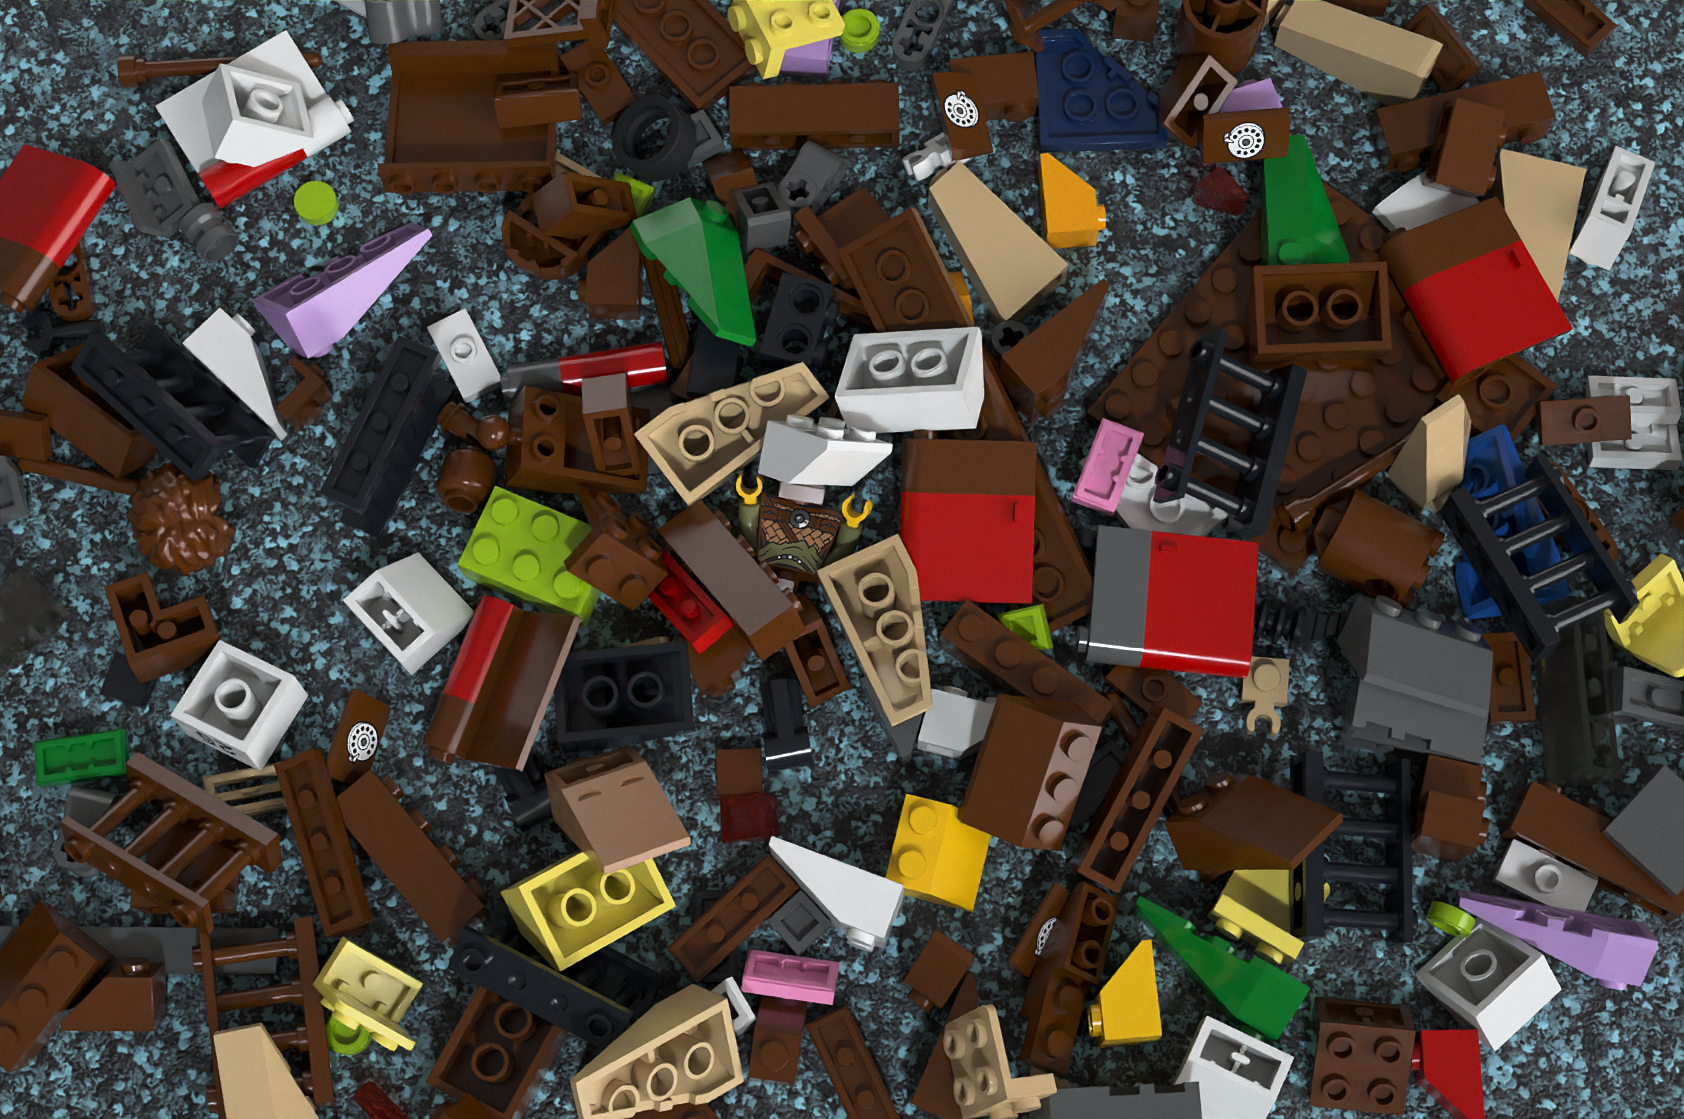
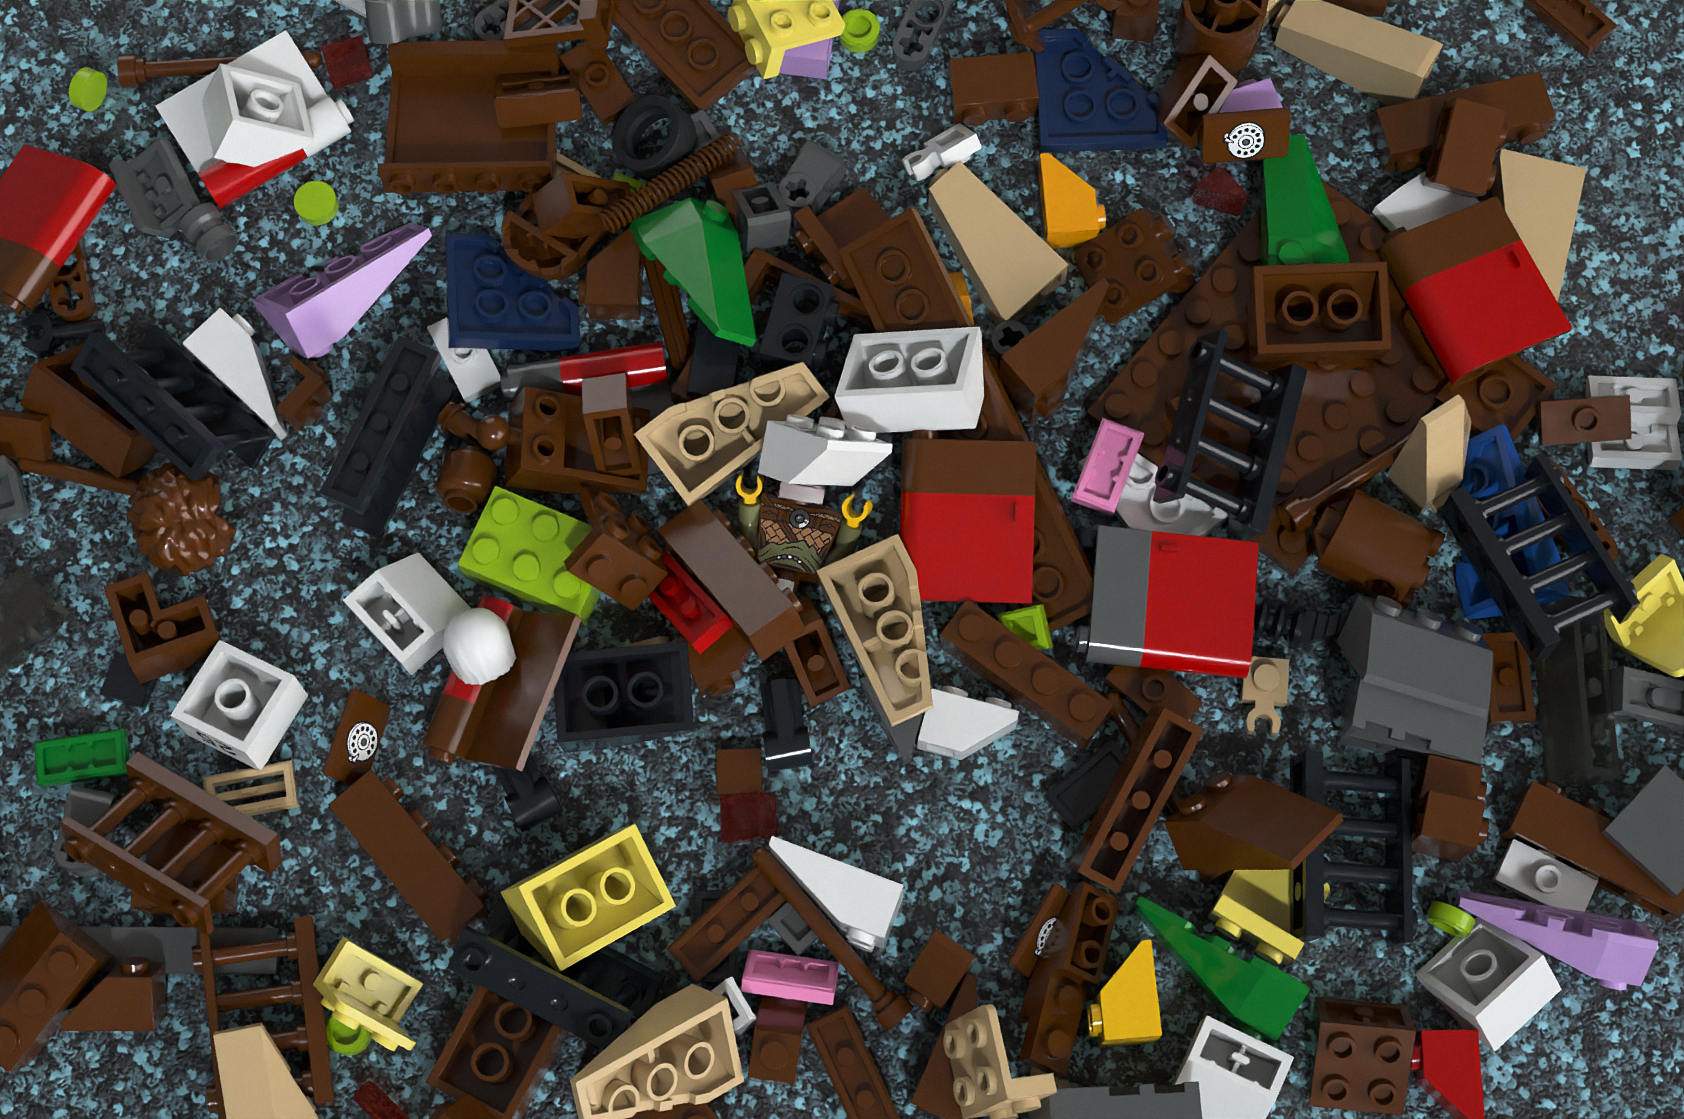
reddish brown fence [274,748,373,937] -> none
medium nougat slope [545,745,691,875] -> none
reddish brown brick [729,79,900,151] -> none
yellow slope [885,794,991,913] -> none
reddish brown slope [932,72,993,162] -> none
reddish brown slope [957,694,1102,851] -> none
reddish brown plate [1402,3,1484,93] -> none
white slope [1569,146,1655,270] -> none
none -> lime tile [69,67,108,112]
none -> clear red tile [321,35,374,89]
none -> white hair [442,608,516,685]
none -> dark blue plate [445,233,580,351]
none -> reddish brown piece [596,132,742,233]
none -> reddish brown piece [752,847,914,1031]
none -> reddish brown bracket [1074,208,1197,324]

